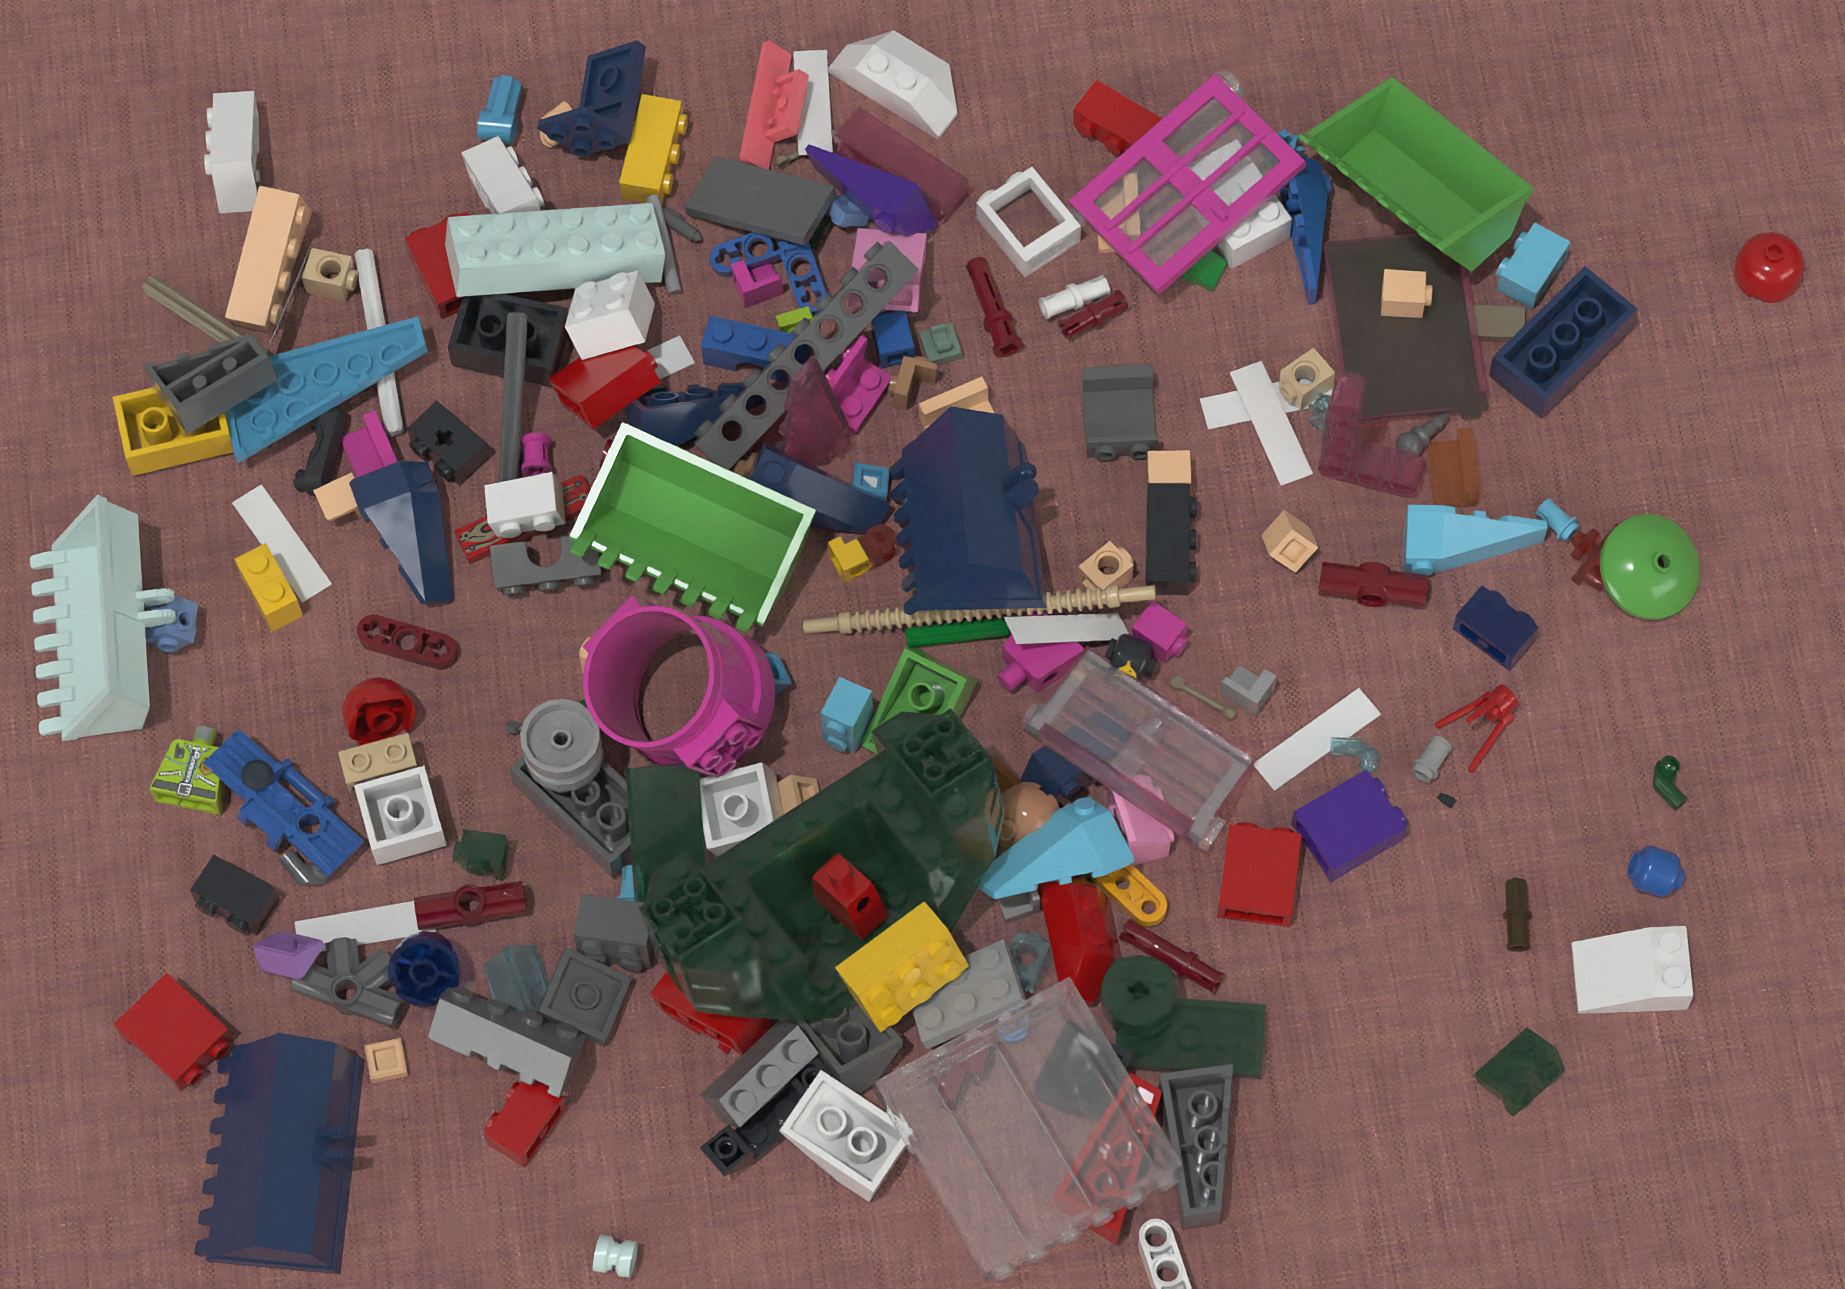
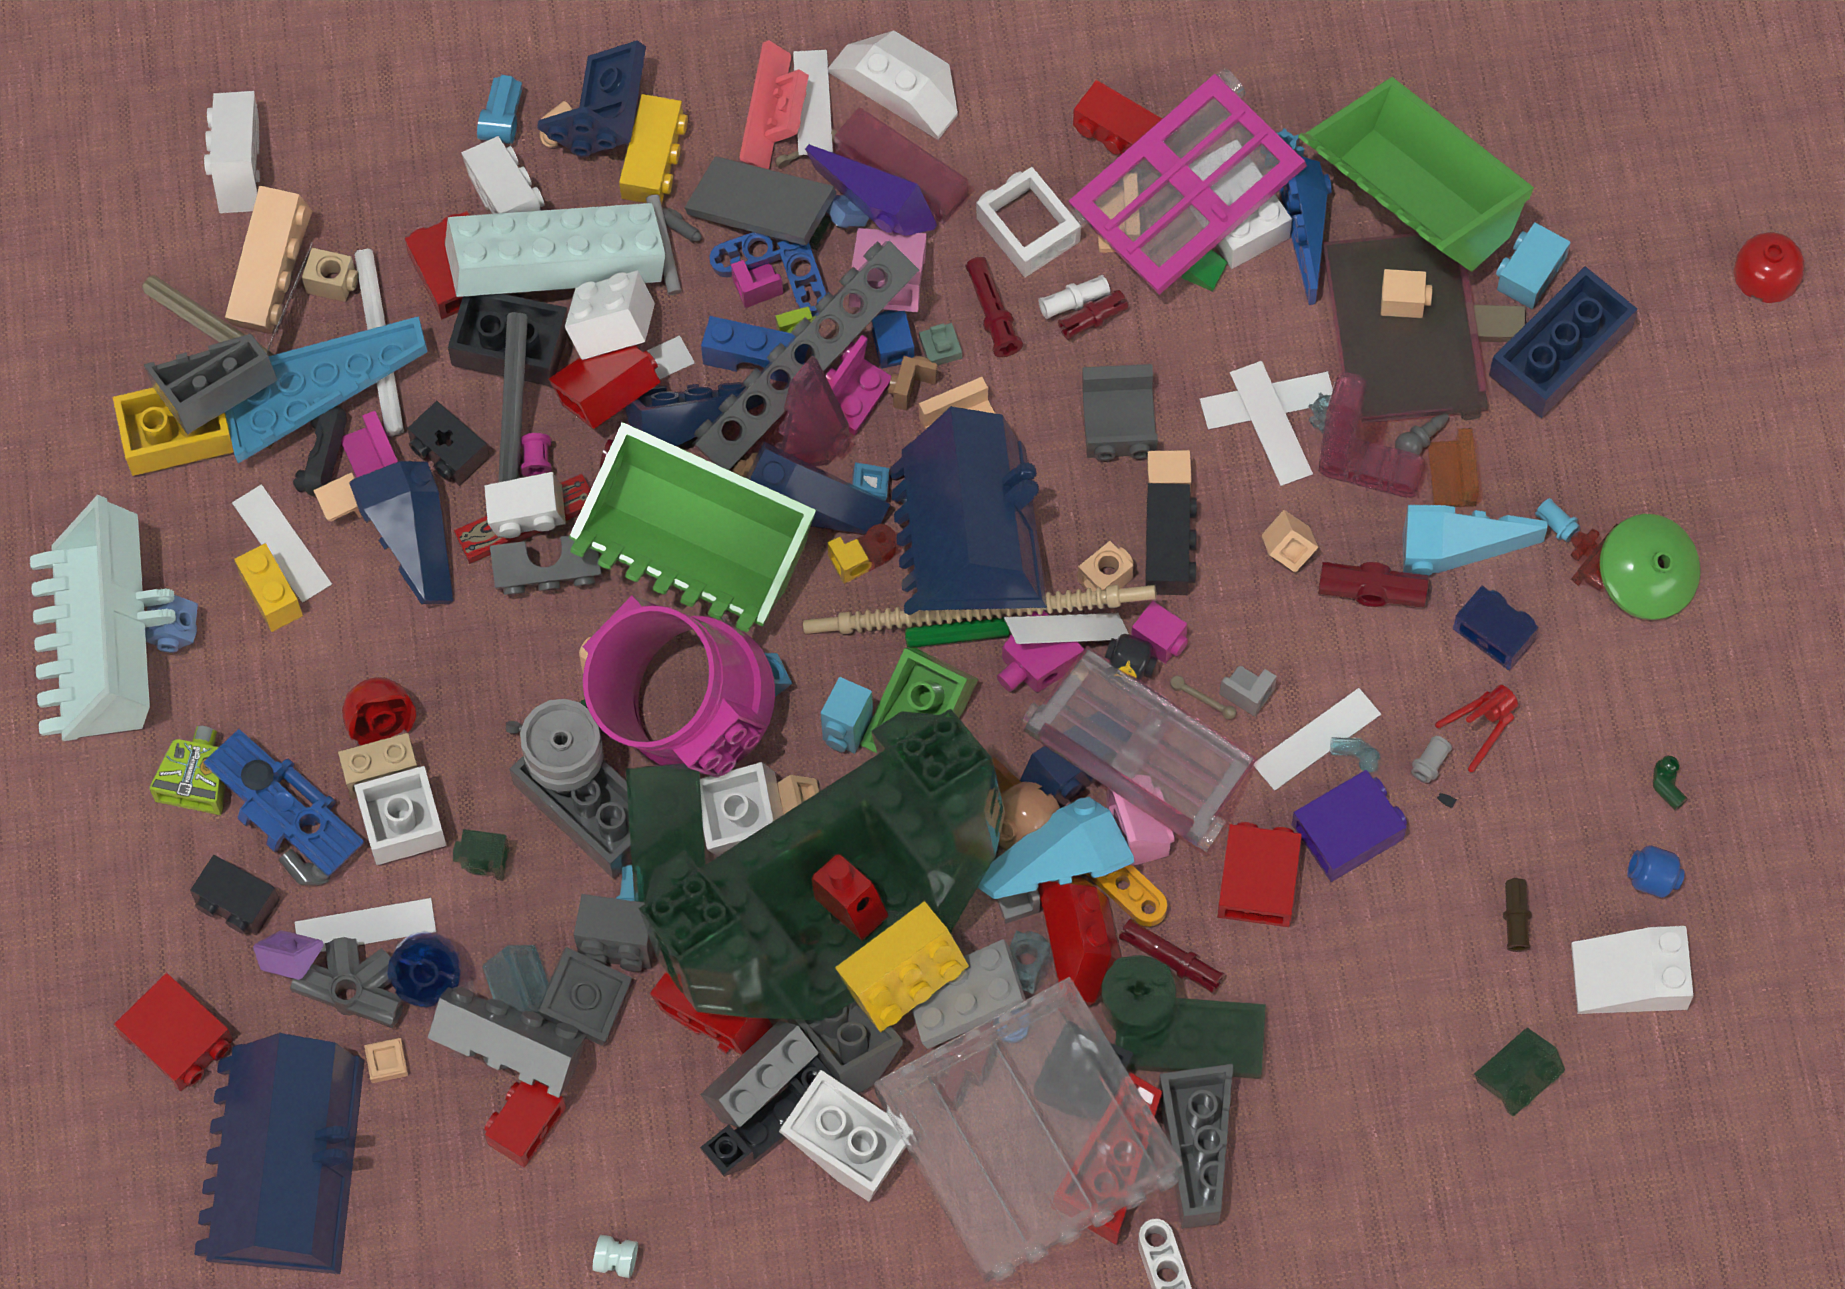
dark red beam [357,615,458,670] -> none
dark red piece [414,881,527,930] -> none
tan brick [1279,348,1335,410] -> none

